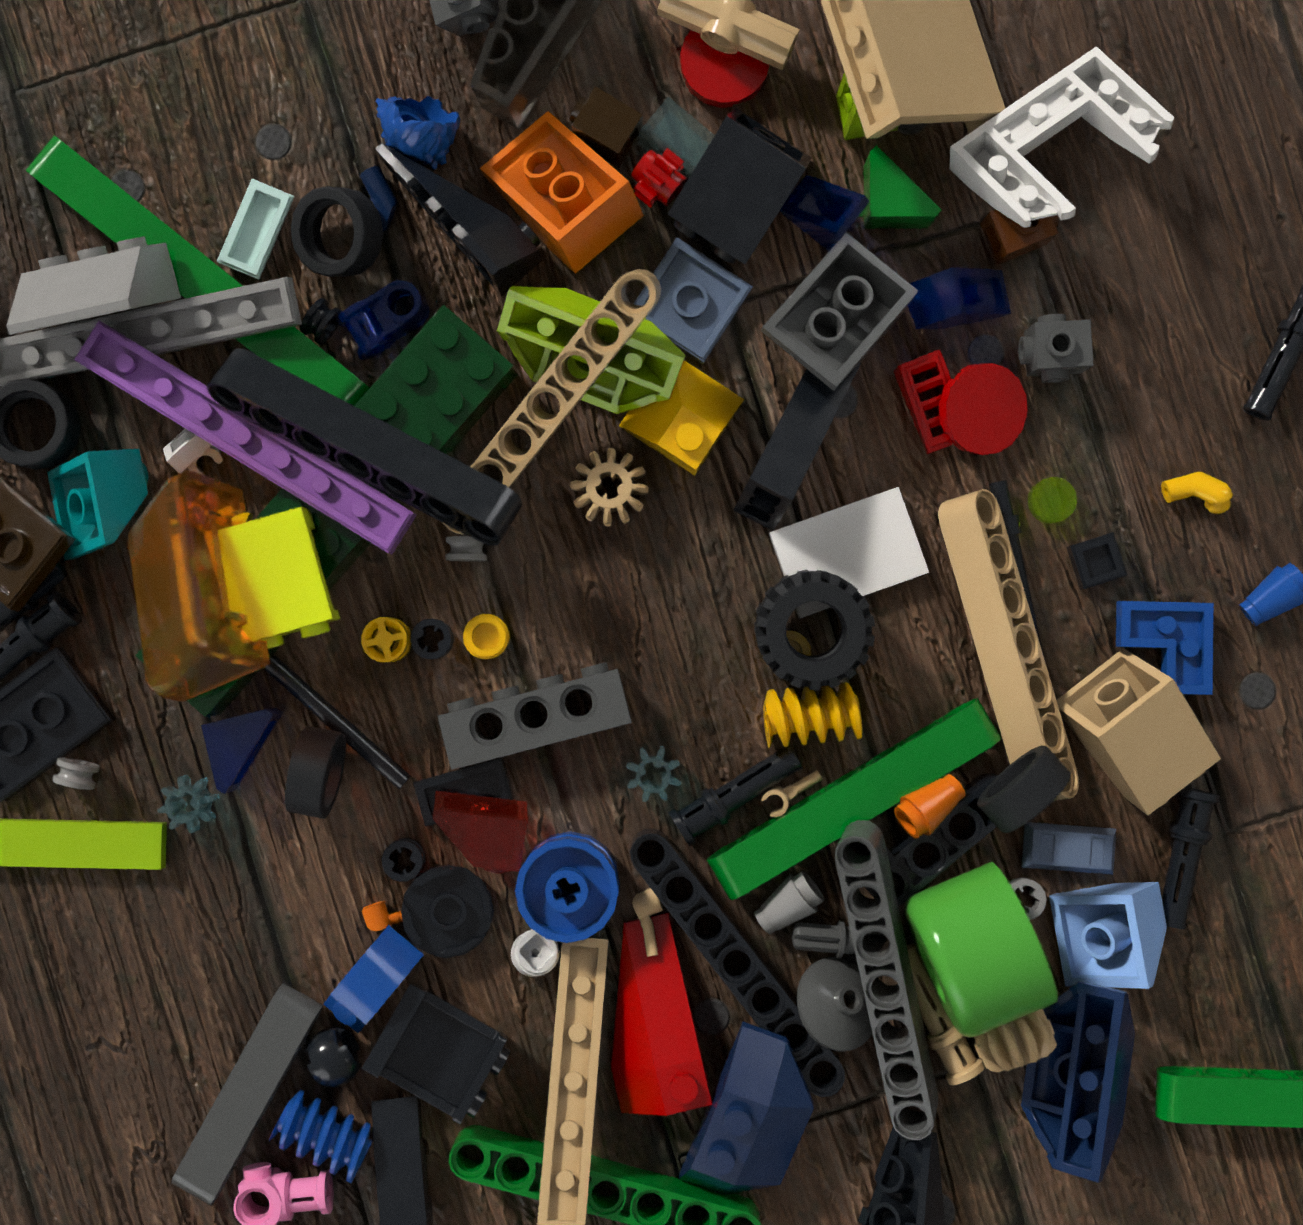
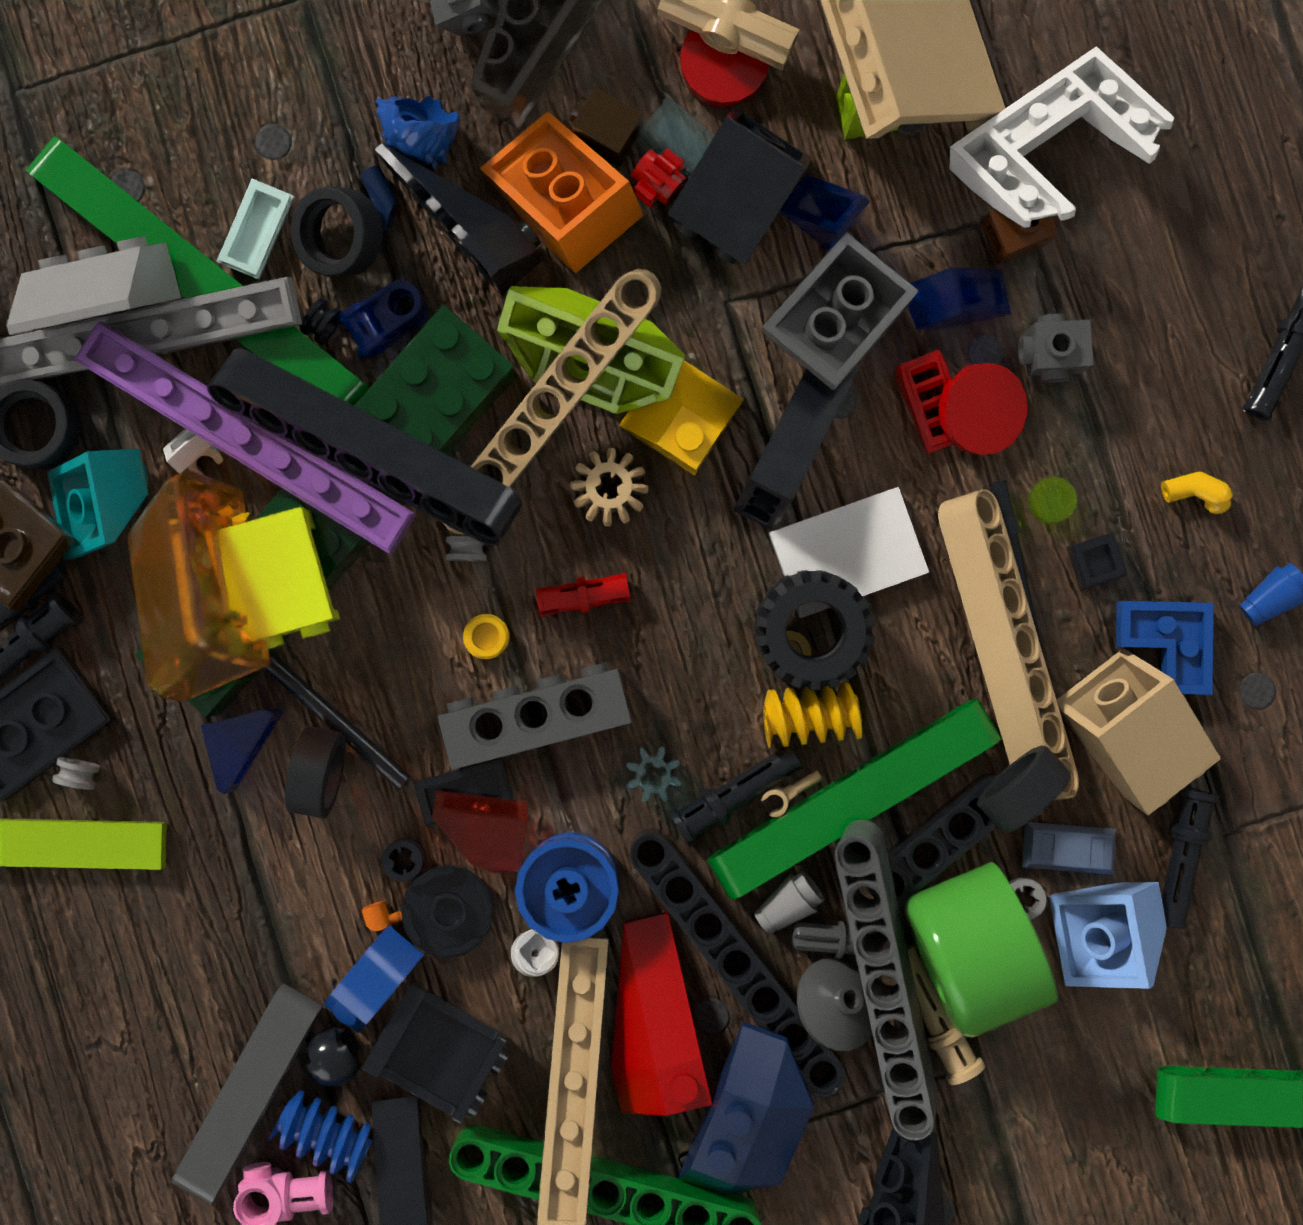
clear light blue gear [157,774,220,833] -> none
yellow wheel [361,617,411,662] -> none
black bush [410,618,454,659] -> none
tan hand [632,888,663,957] -> none
sand blue tile [633,238,753,365] -> none
green slope [864,145,942,229] -> none
orange cone [894,774,966,839] -> none
tan gear [974,1009,1057,1073] -> none
dark blue wedge [1021,981,1135,1183] -> none
none -> red pin [536,573,631,617]

